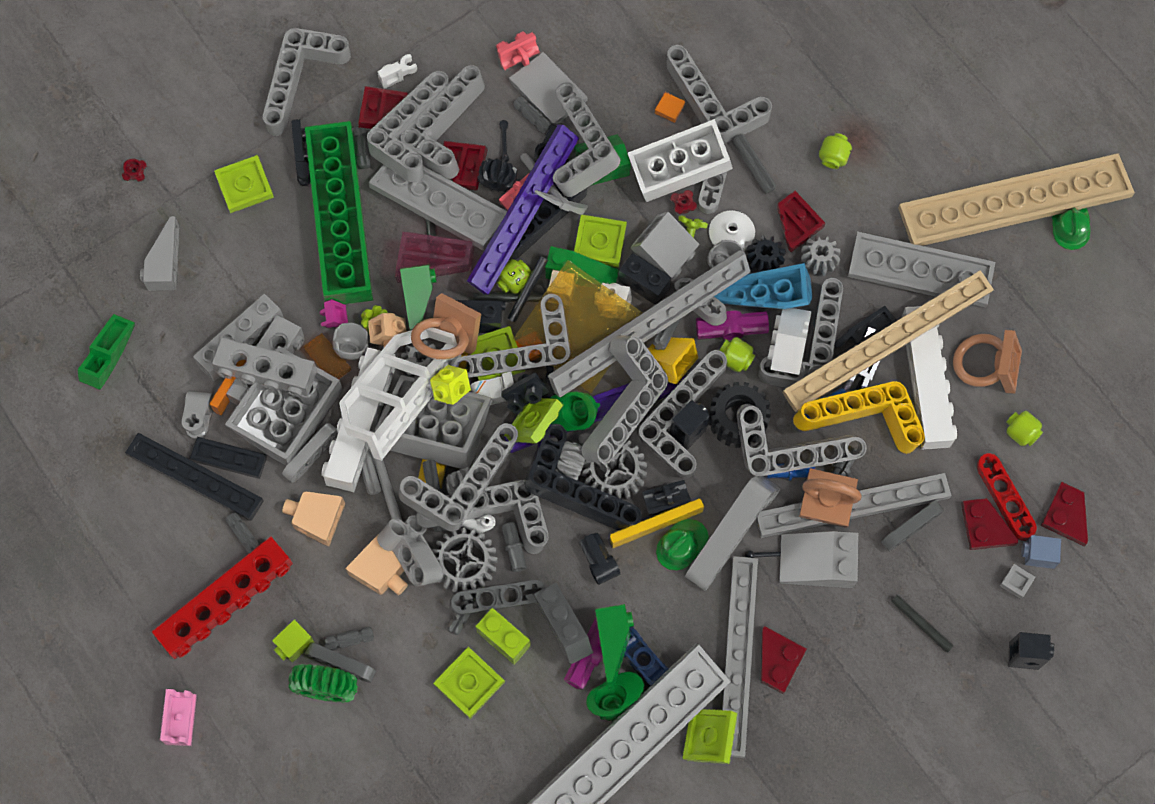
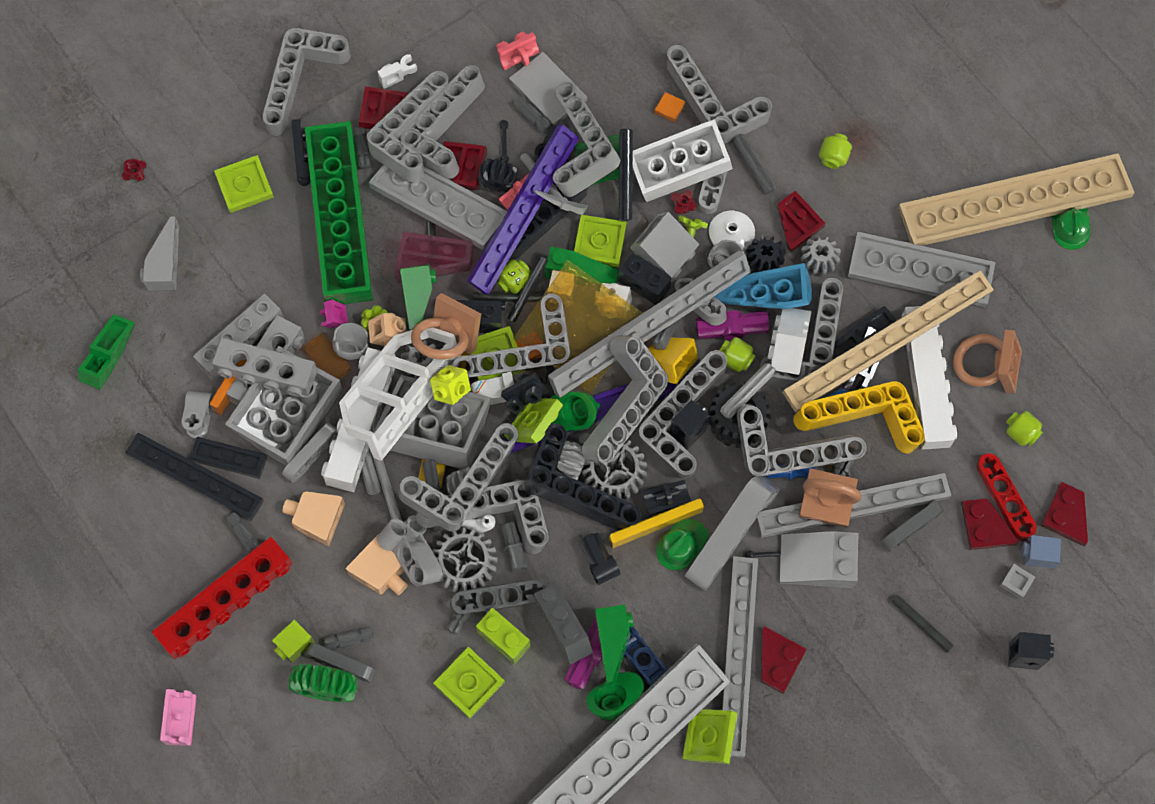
none -> black axle [619,129,633,221]
none -> light grey axle [720,363,775,419]

